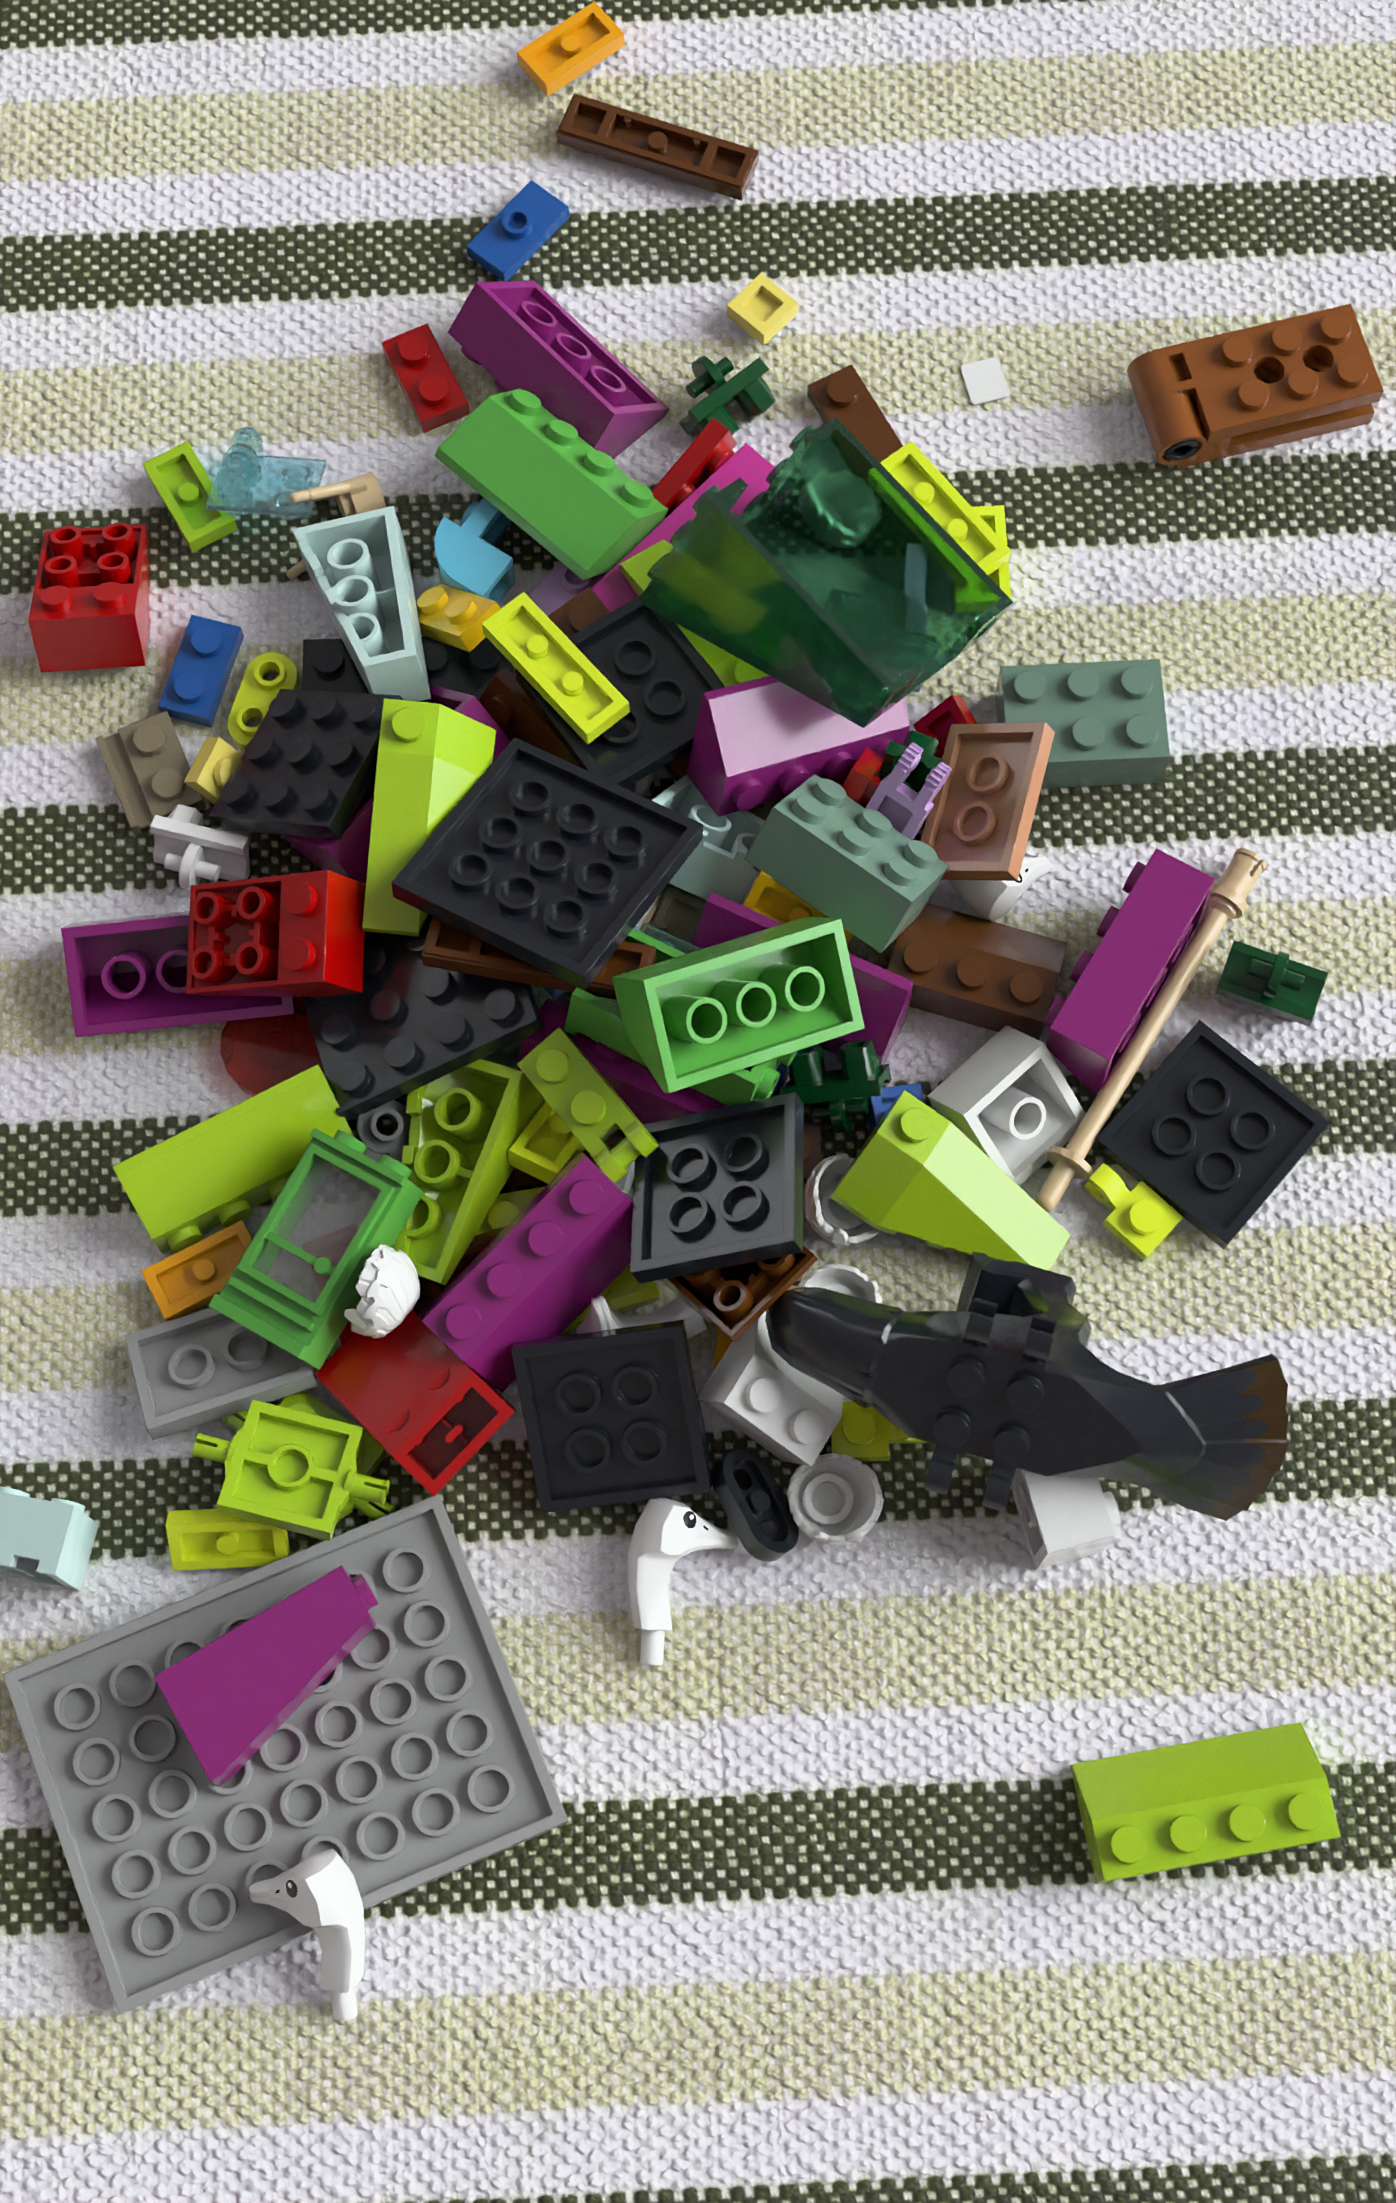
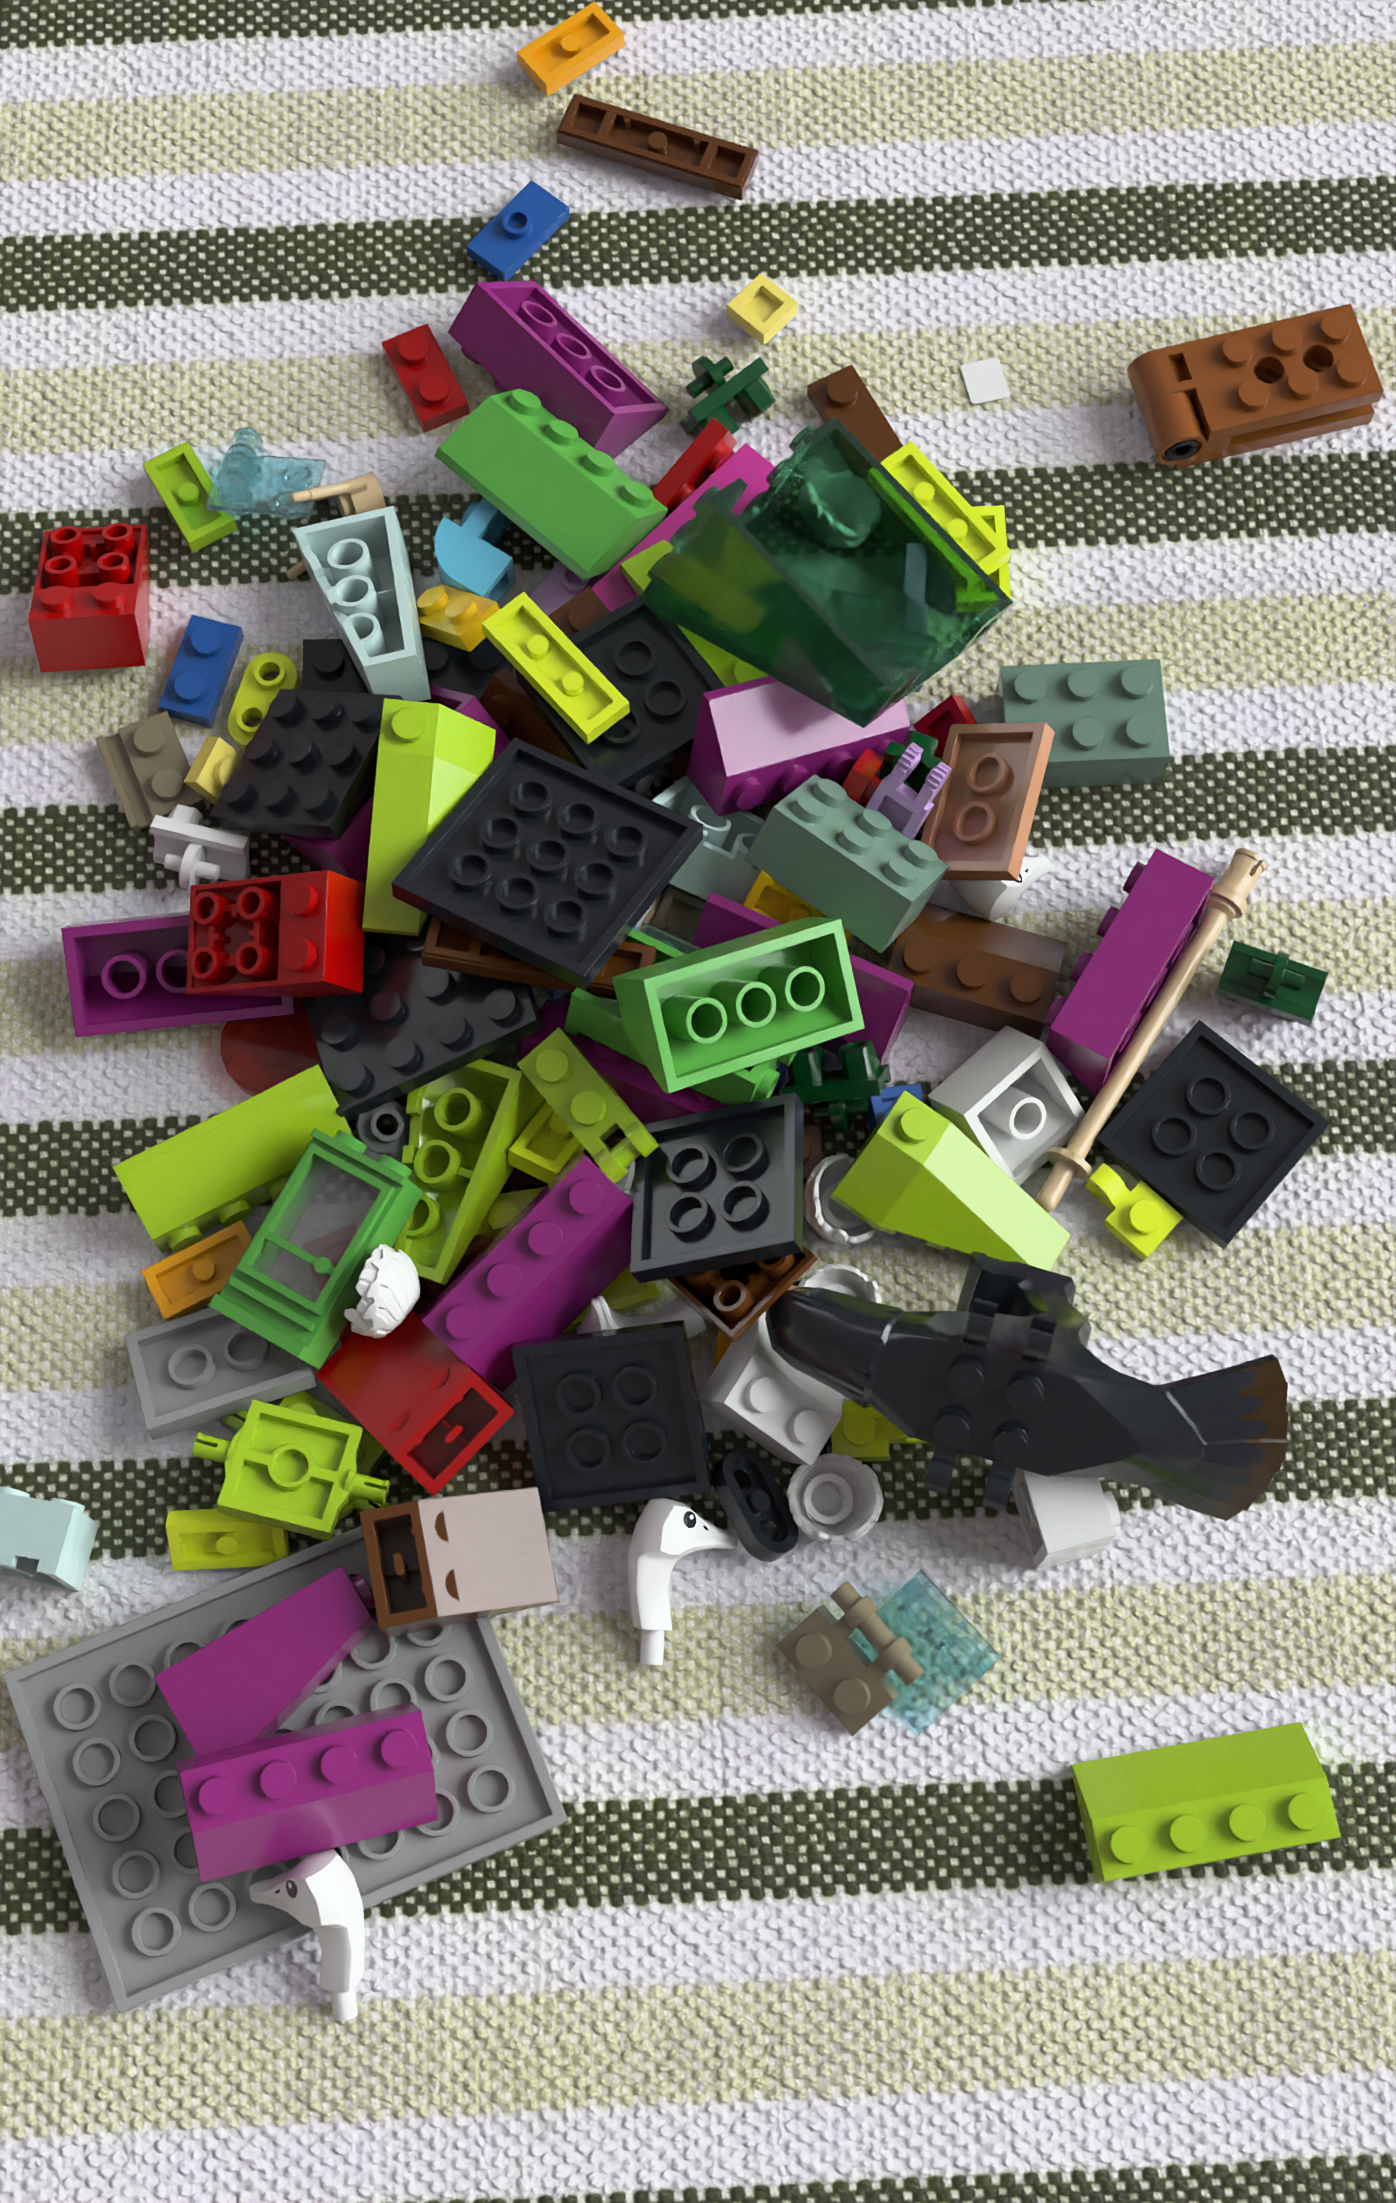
none -> magenta slope [175,1701,438,1883]
none -> slope [359,1487,560,1638]
none -> dark tan plate [776,1581,925,1736]
none -> clear light blue hinge [852,1570,1001,1735]

